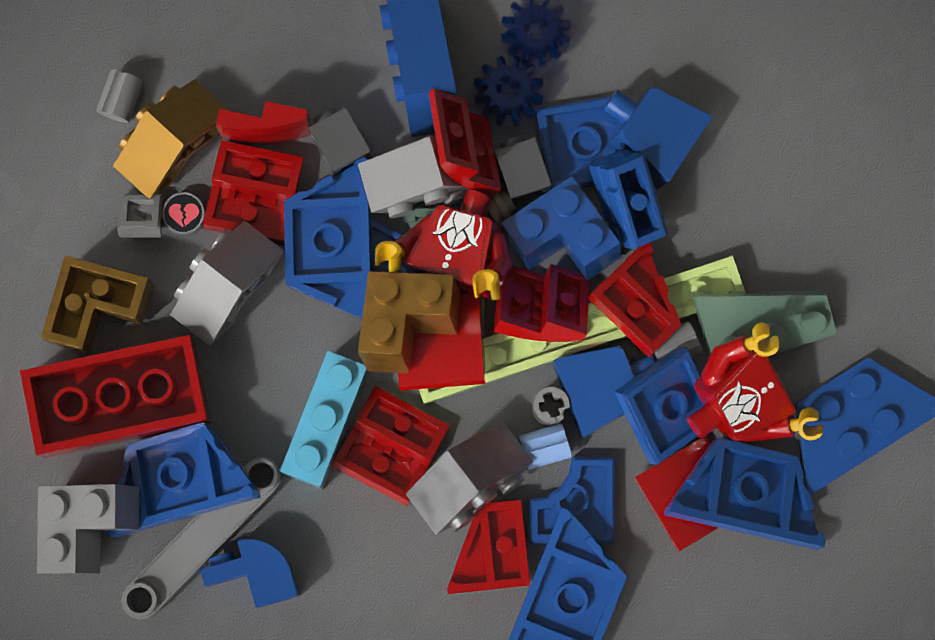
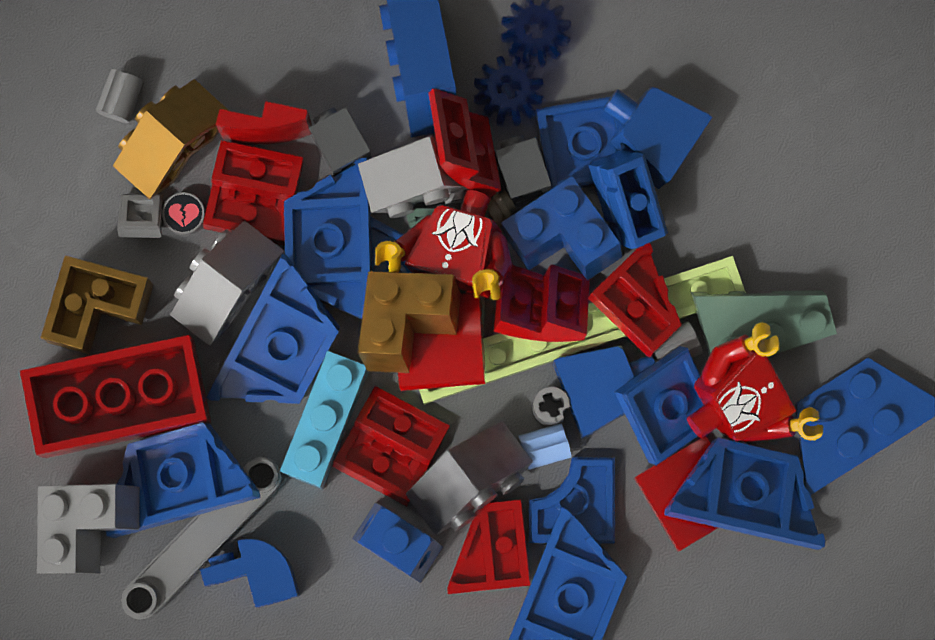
none -> blue wing [206,254,340,404]
none -> blue torso [352,503,443,583]

